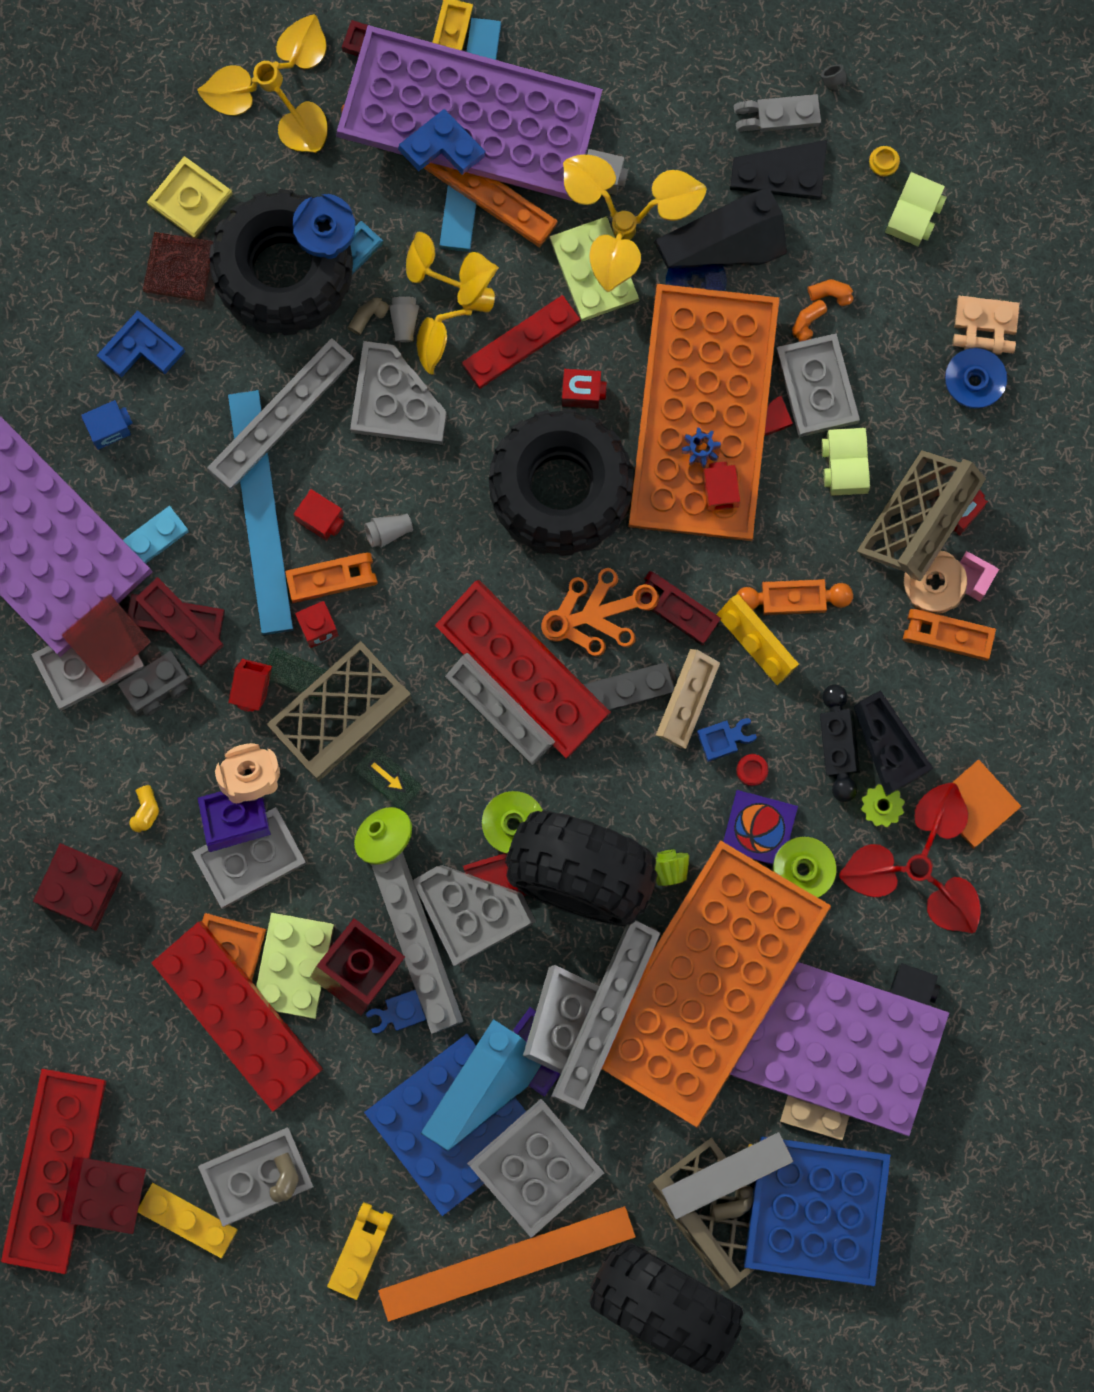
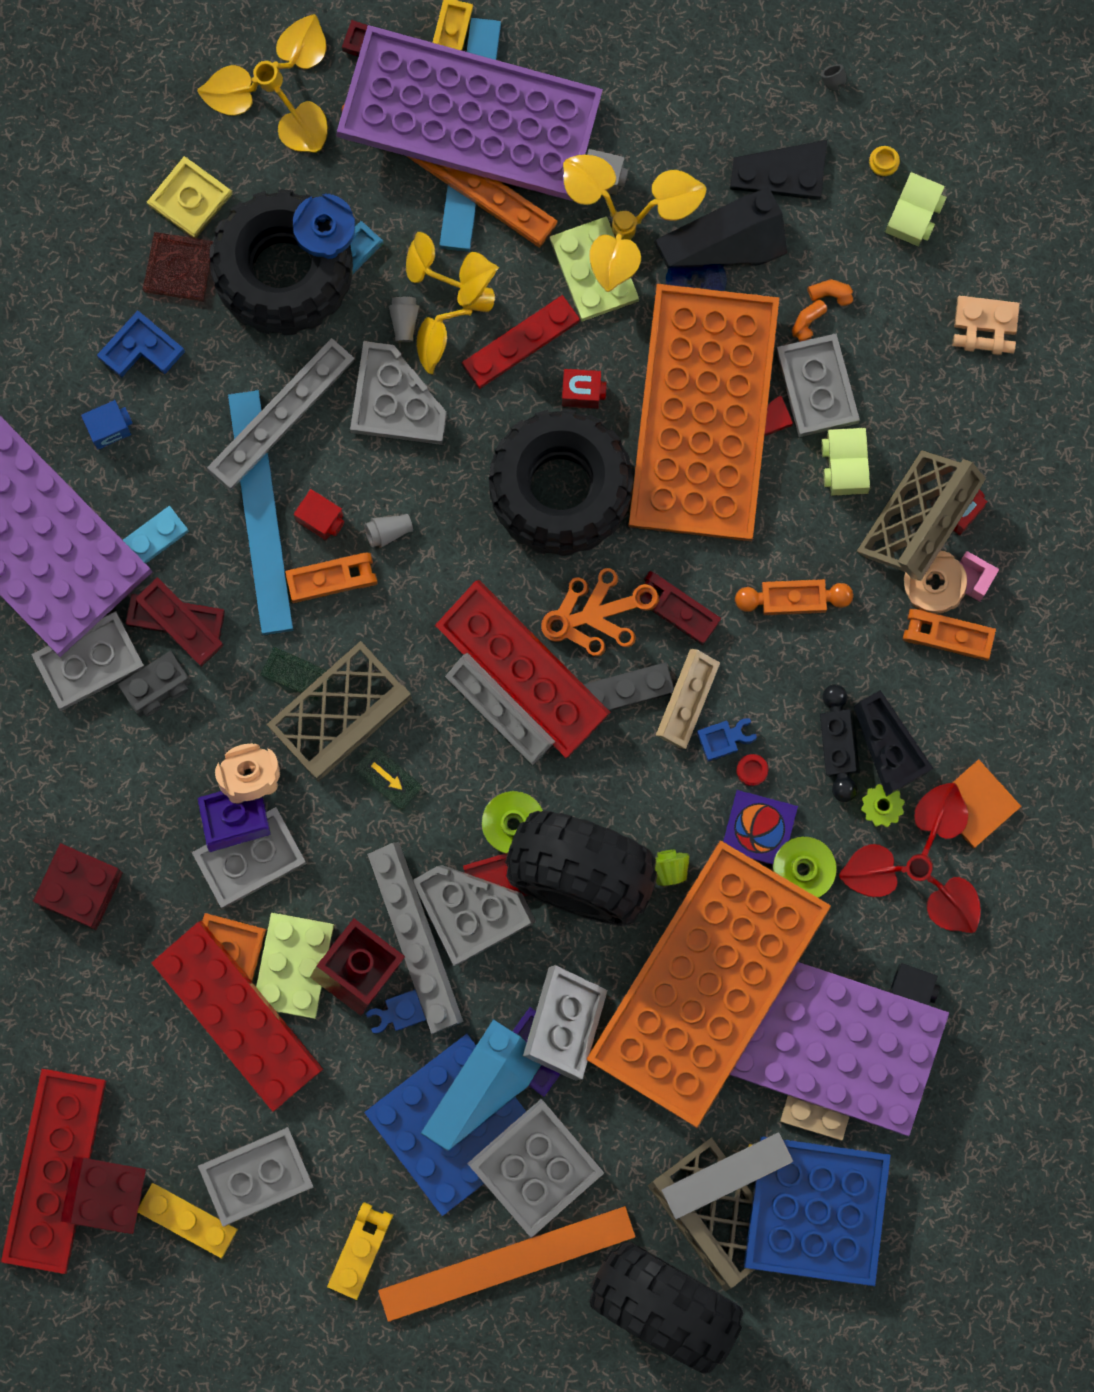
clear red tile [61,594,151,683] -> none
yellow arm [129,785,159,832] -> none
red brick [228,658,272,711] -> none
dark tan arm [270,1153,299,1203] -> none
red brick [295,601,339,648] -> none
dark tan arm [347,297,389,336] -> none
lime dish [354,807,412,865] -> none
blue plate [398,109,486,175] -> none
light grey plate [551,920,660,1110] -> none
blue gear [682,428,721,468] -> none
red brick [703,462,740,511] -> none
dark tan arm [713,1186,754,1221] -> none
yellow plate [716,594,799,685] -> none
light grey hinge [734,94,821,132] -> none
blue dish [945,348,1007,408] -> none

